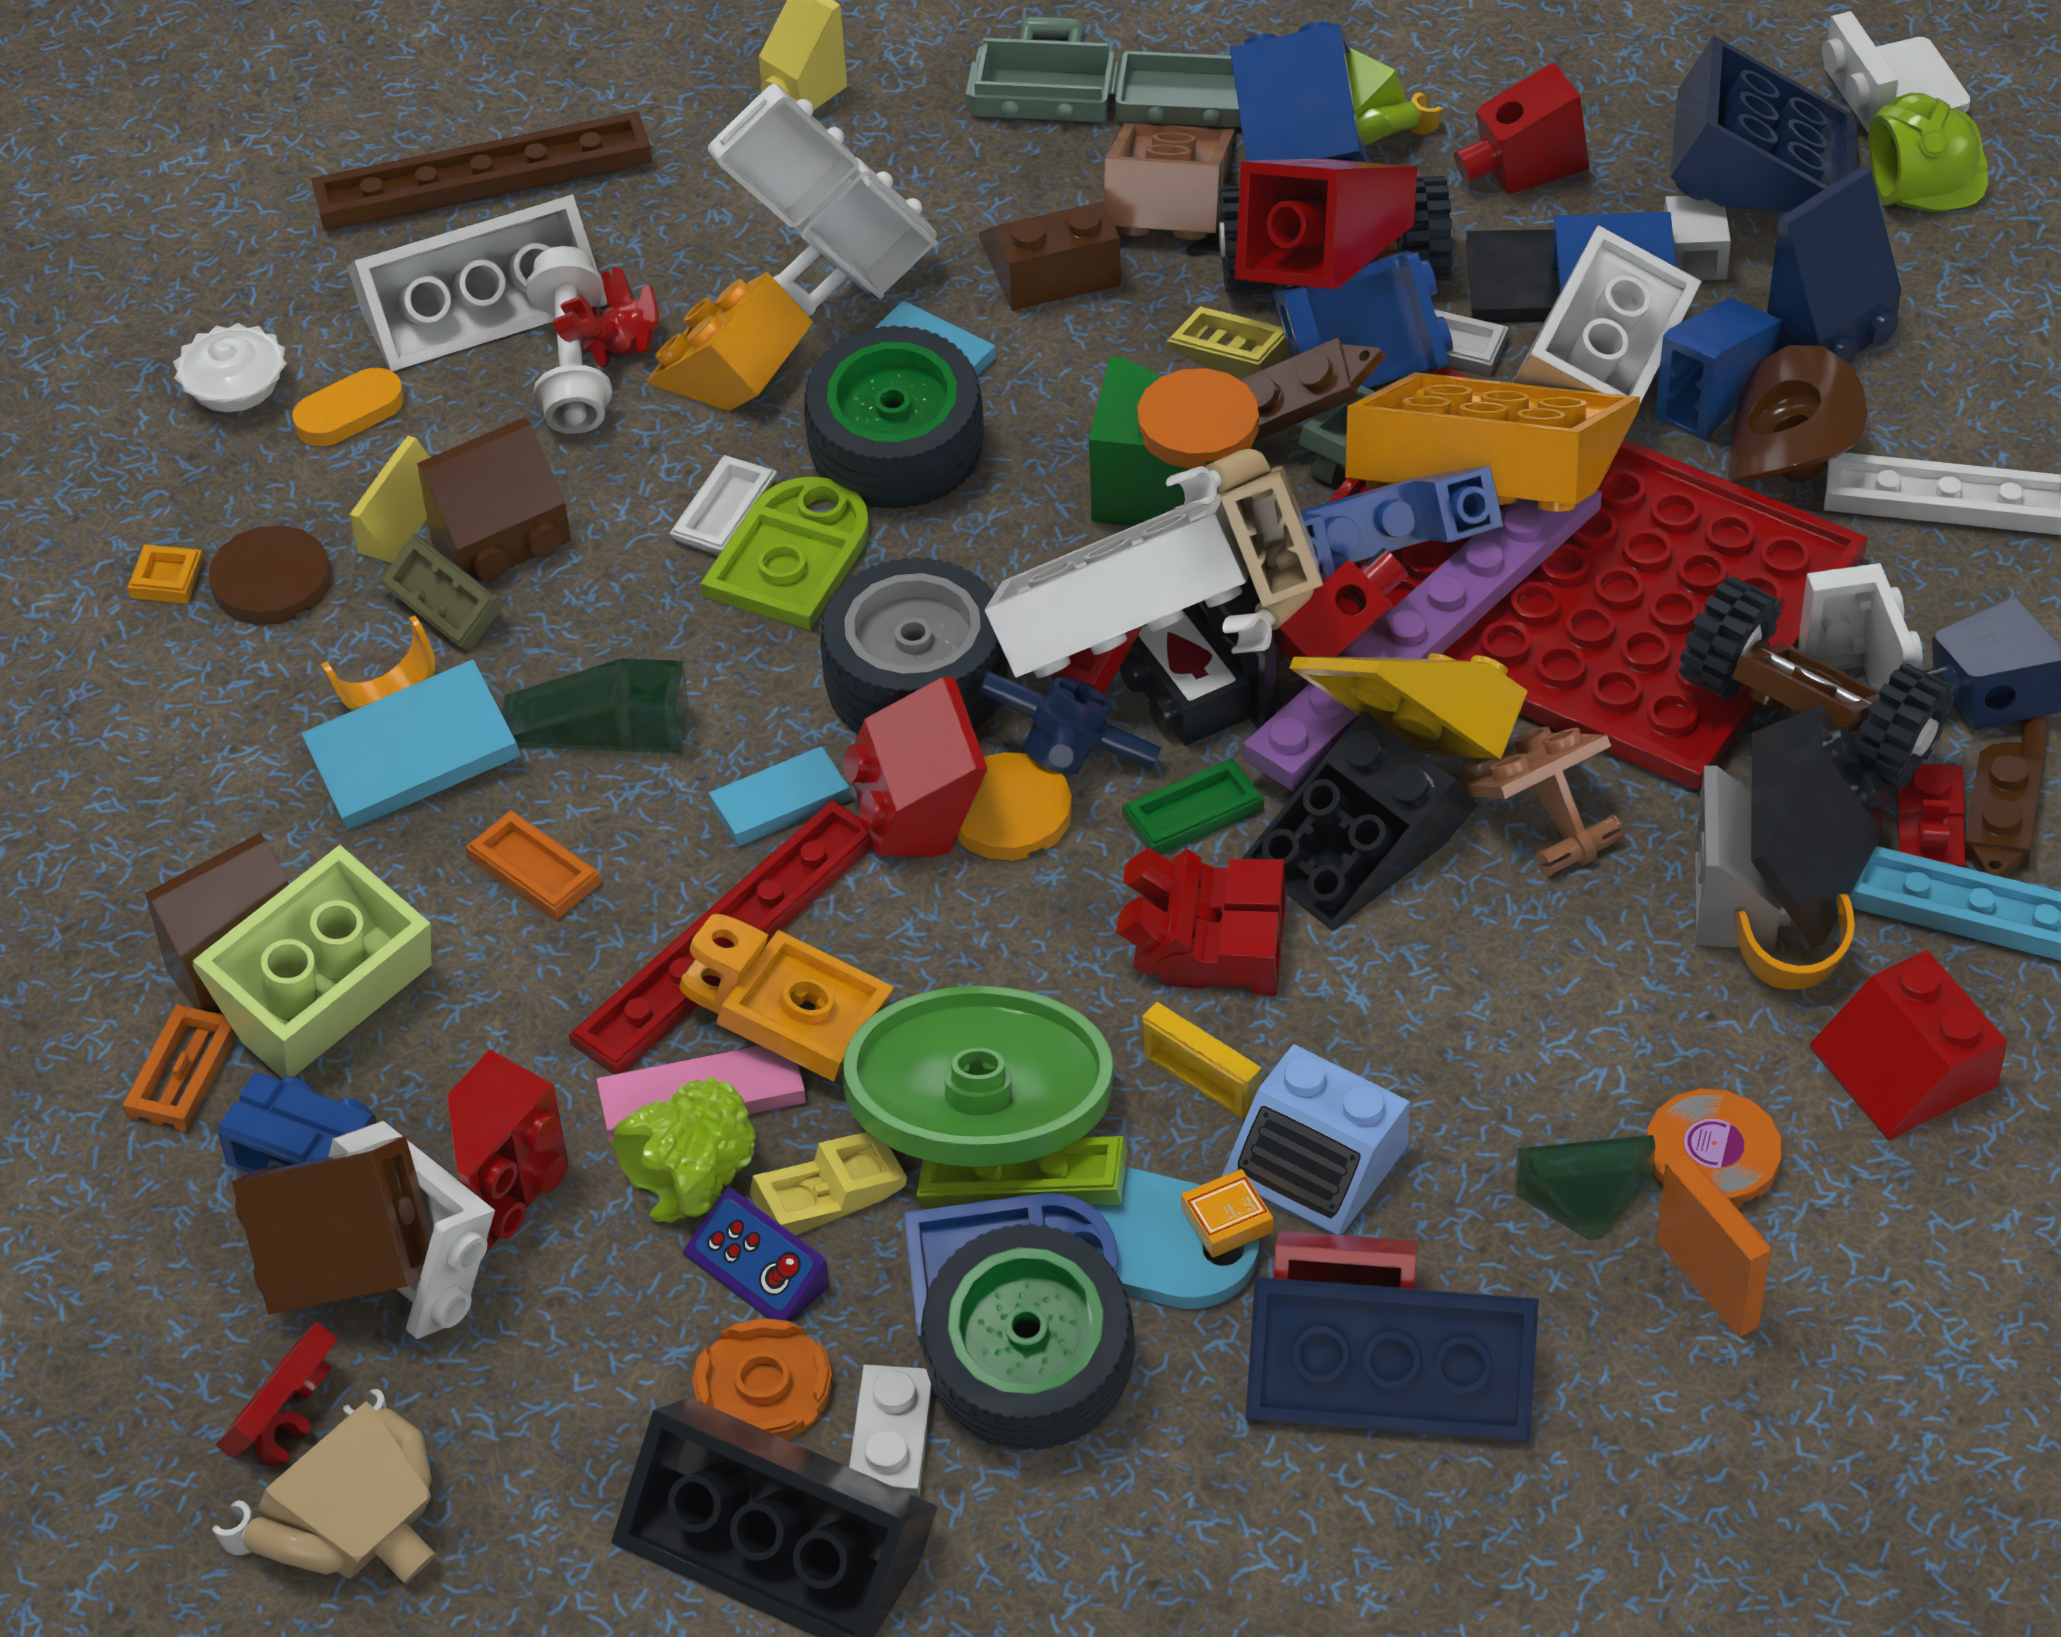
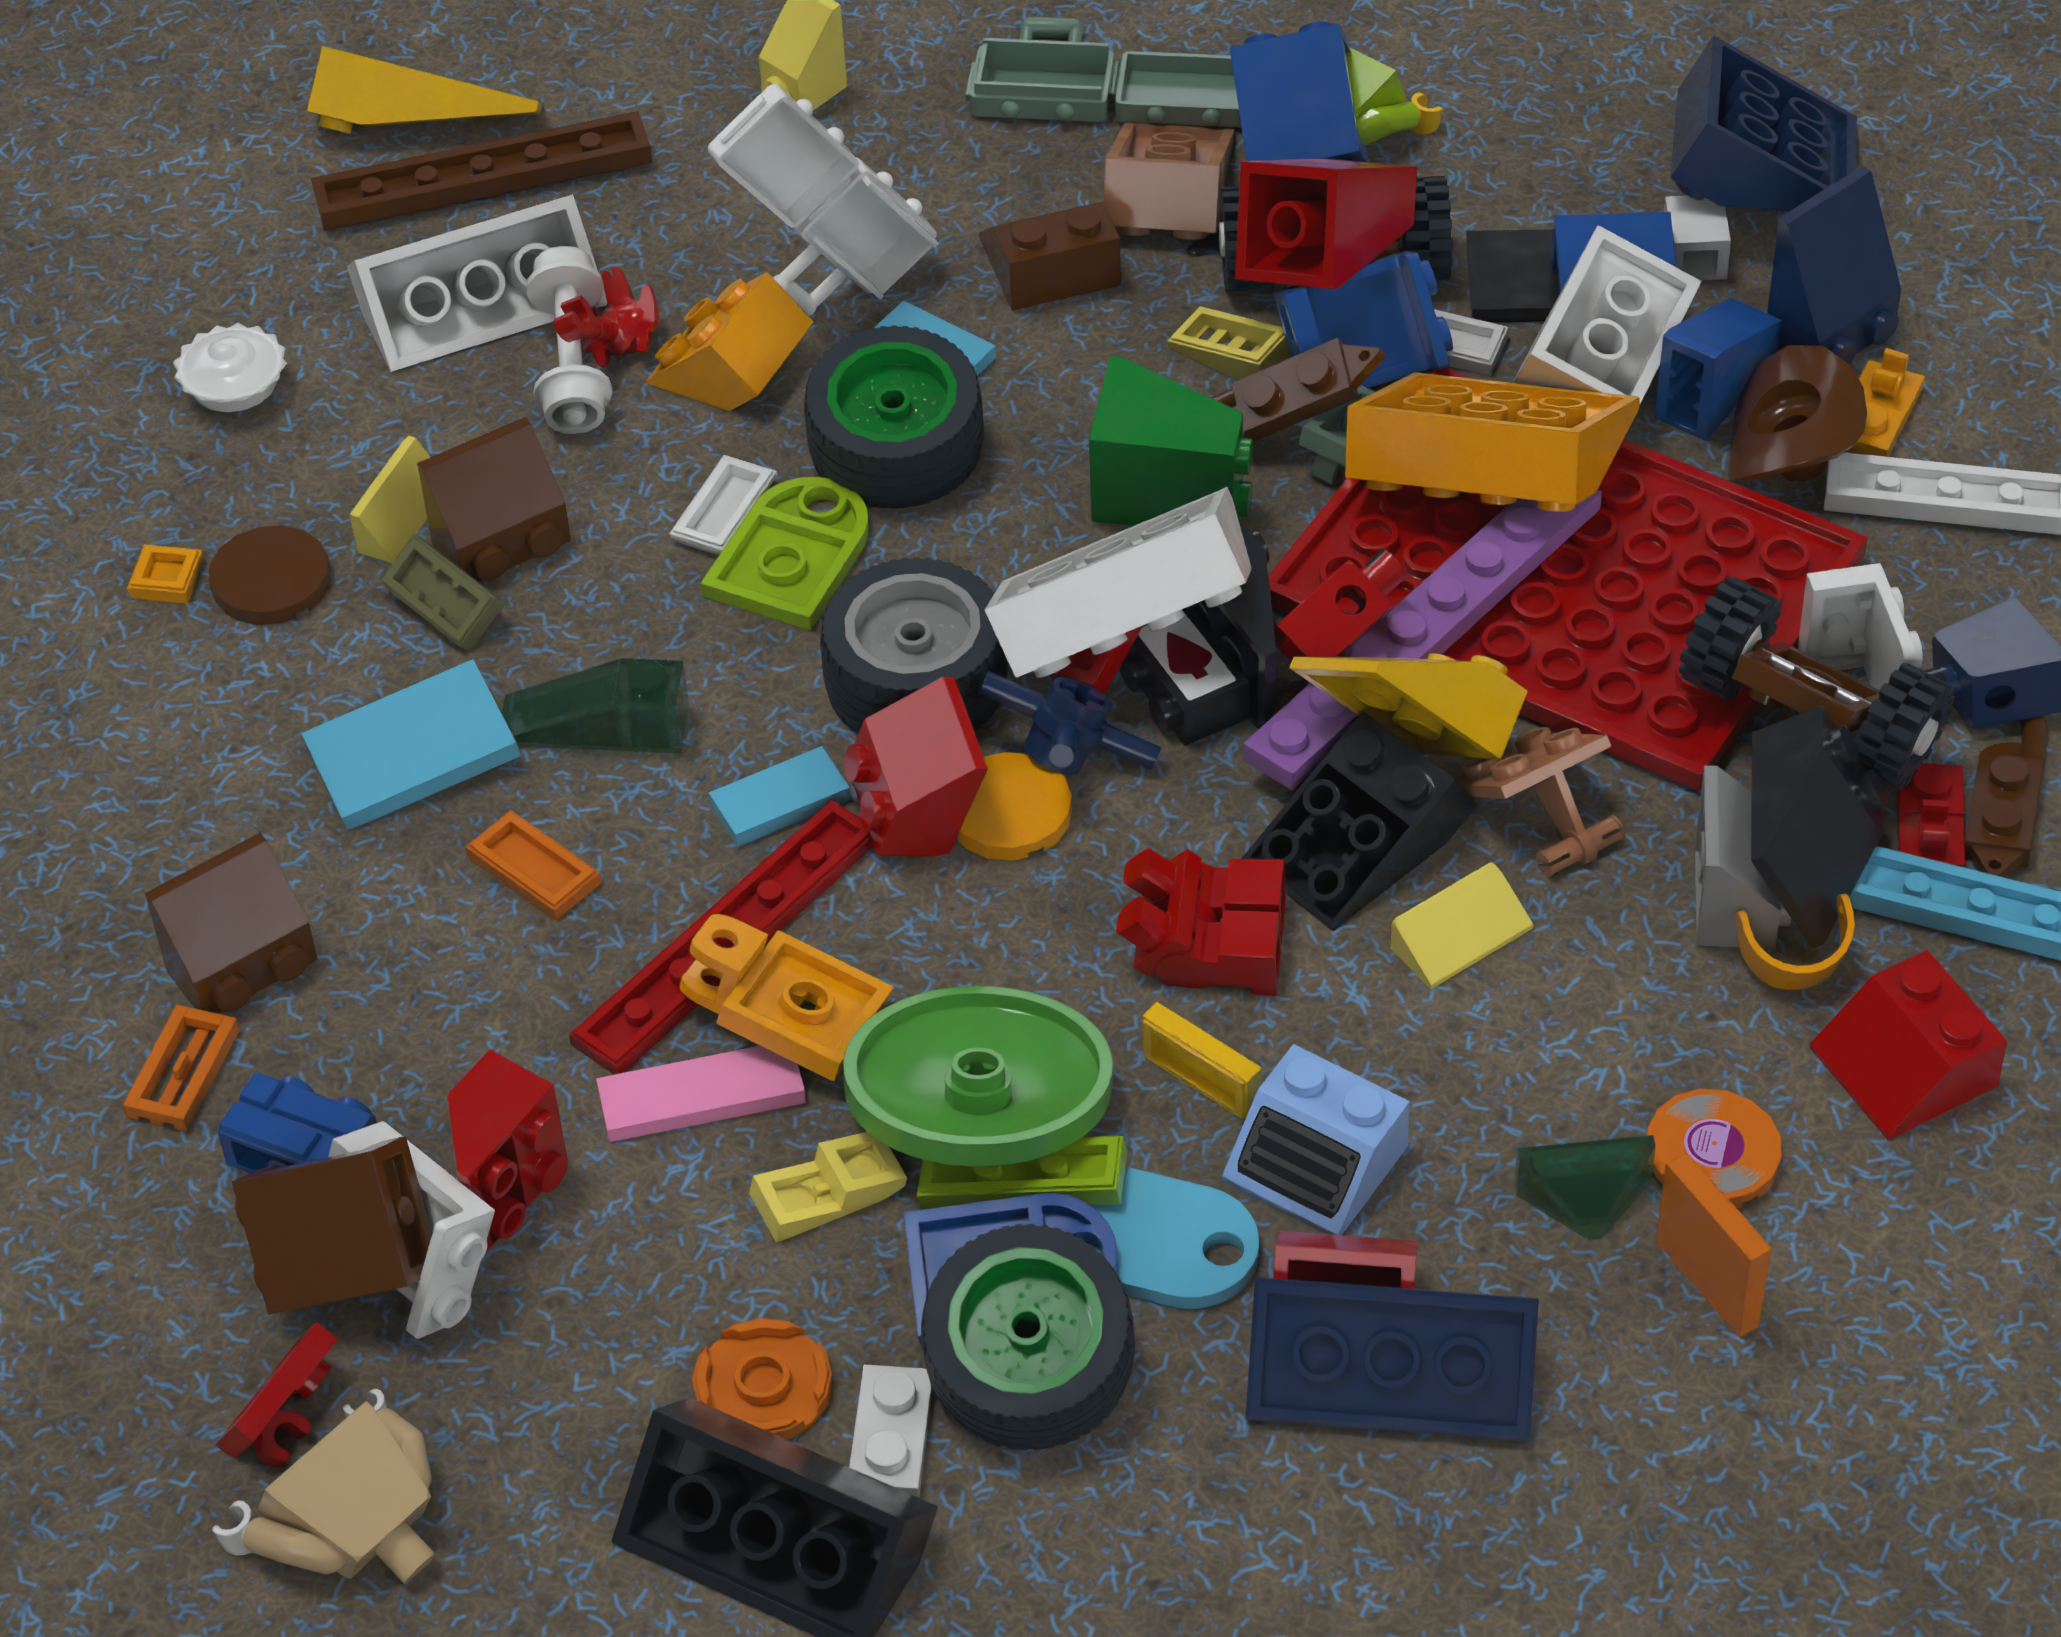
yellowish green slope [193,845,432,1078] -> none
light orange tile [292,368,404,446] -> none
light orange helmet [320,615,435,711] -> none
lime hair [610,1077,756,1223] -> none
slope [683,1188,830,1322] -> none
green tile [1122,758,1264,855] -> none
orange tile [1137,368,1259,469] -> none
tan torso [1166,449,1323,654] -> none
light orange tile [1181,1169,1274,1258] -> none
blue slope [1300,466,1503,580] -> none
red torso [1454,63,1590,195] -> none
white bracket [1822,11,1970,134] -> none
lime helmet [1868,93,1988,212] -> none
none -> yellow wedge [307,46,543,134]
none -> light yellow slope [1390,862,1533,989]
none -> light orange plate [1846,348,1925,457]

